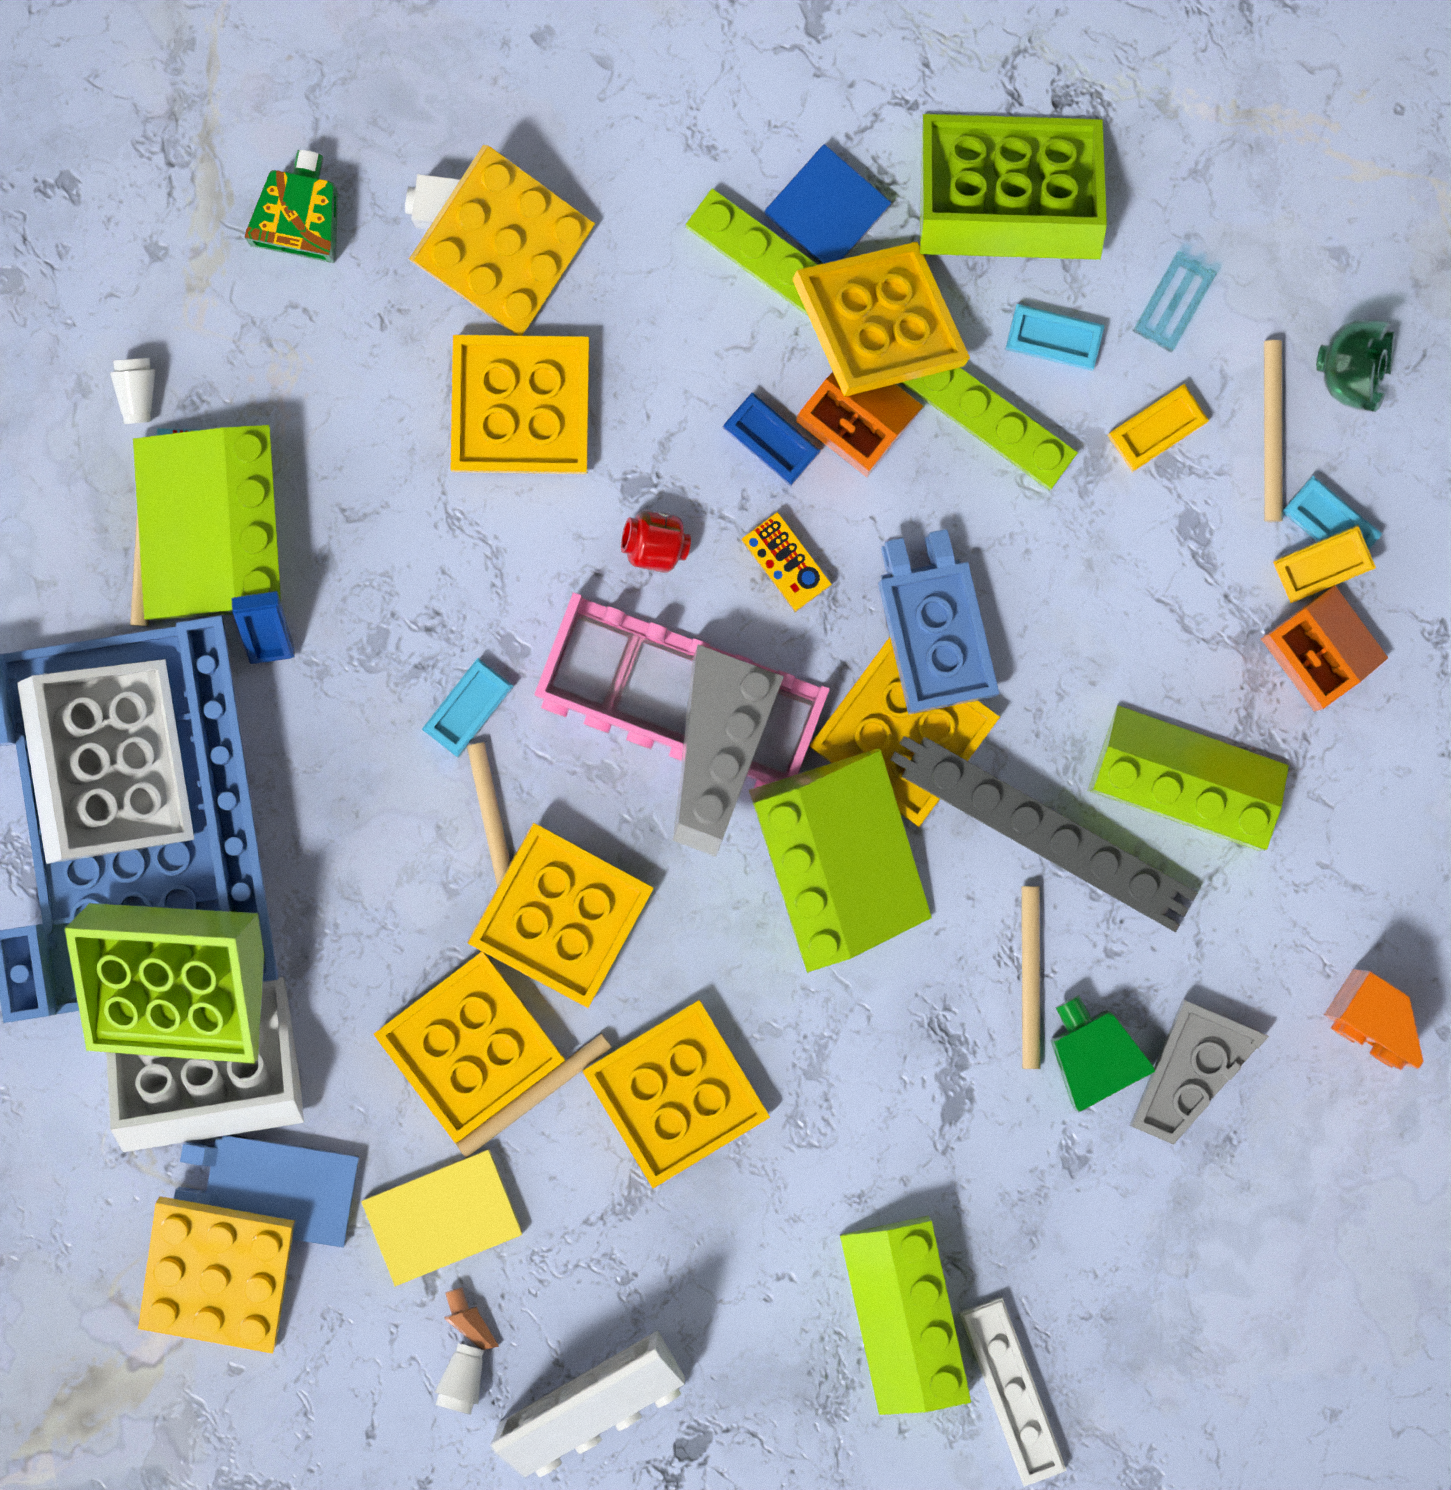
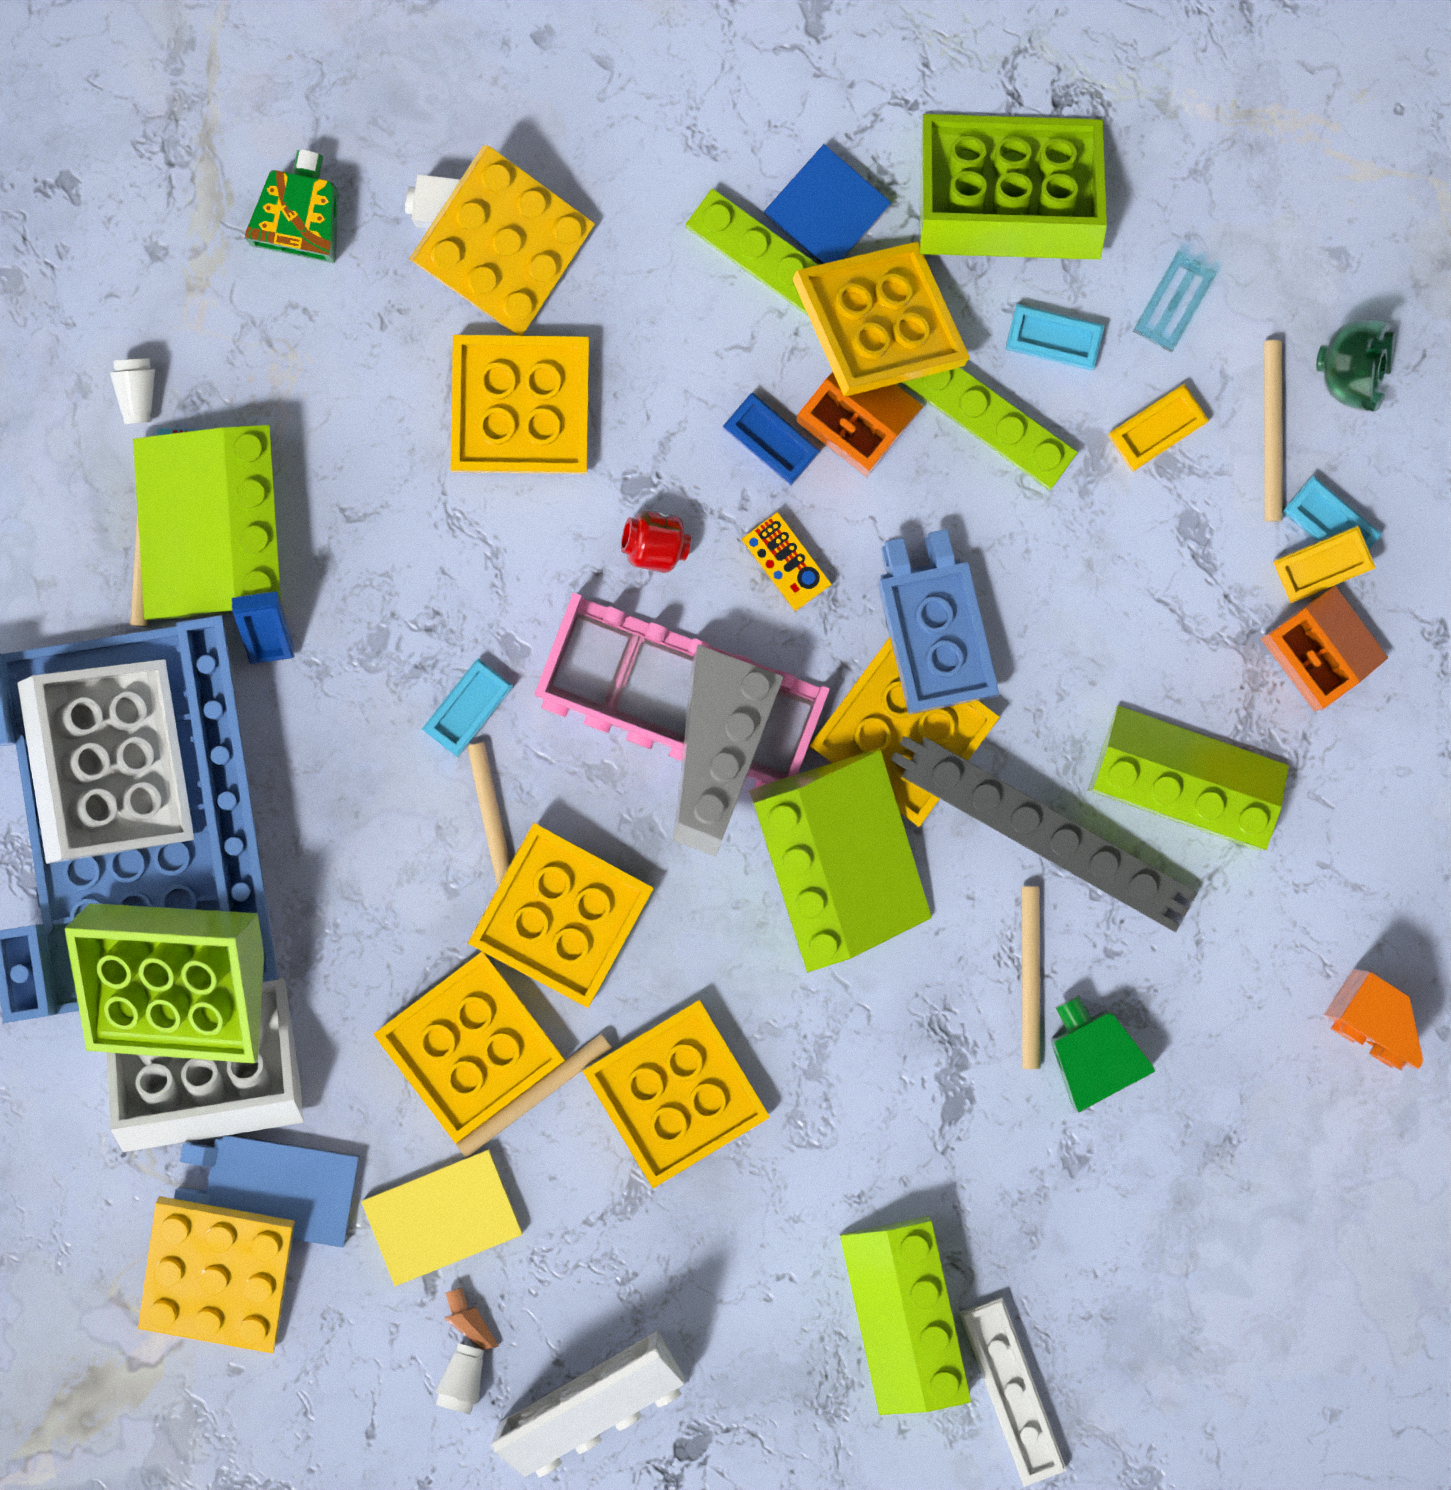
light grey wing [1130,1000,1269,1145] -> none

